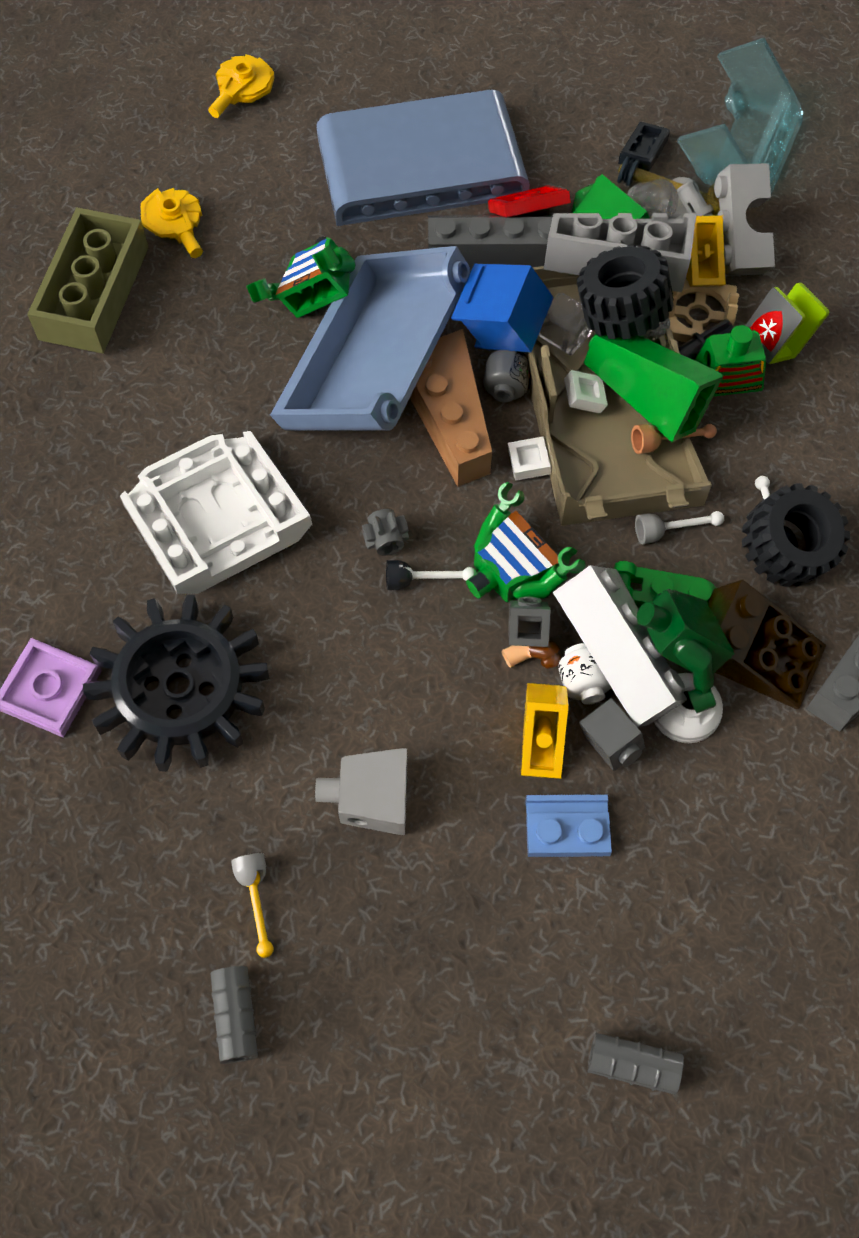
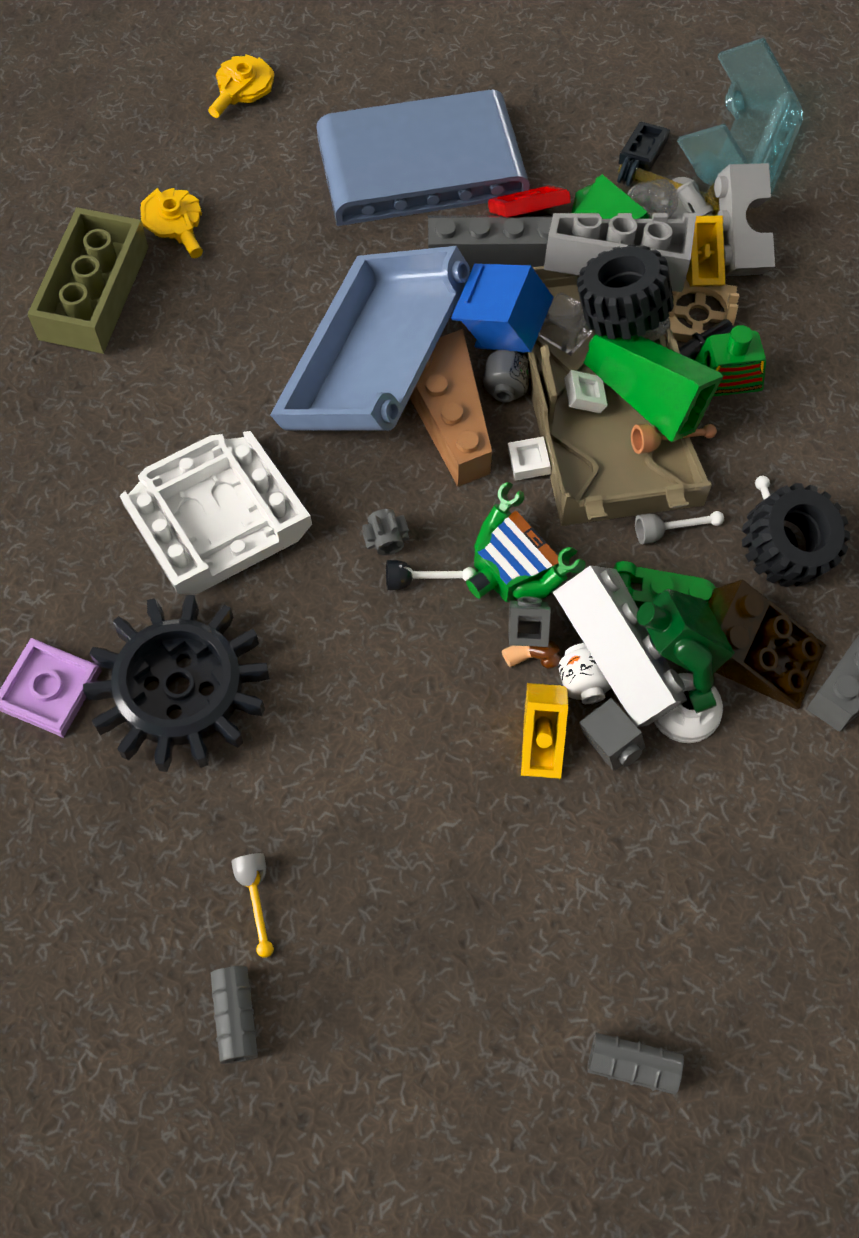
green torso [246,236,356,318] -> none
light grey torso [315,748,408,835] -> none
medium blue plate [526,795,612,857] -> none
piece [745,283,829,364] -> none

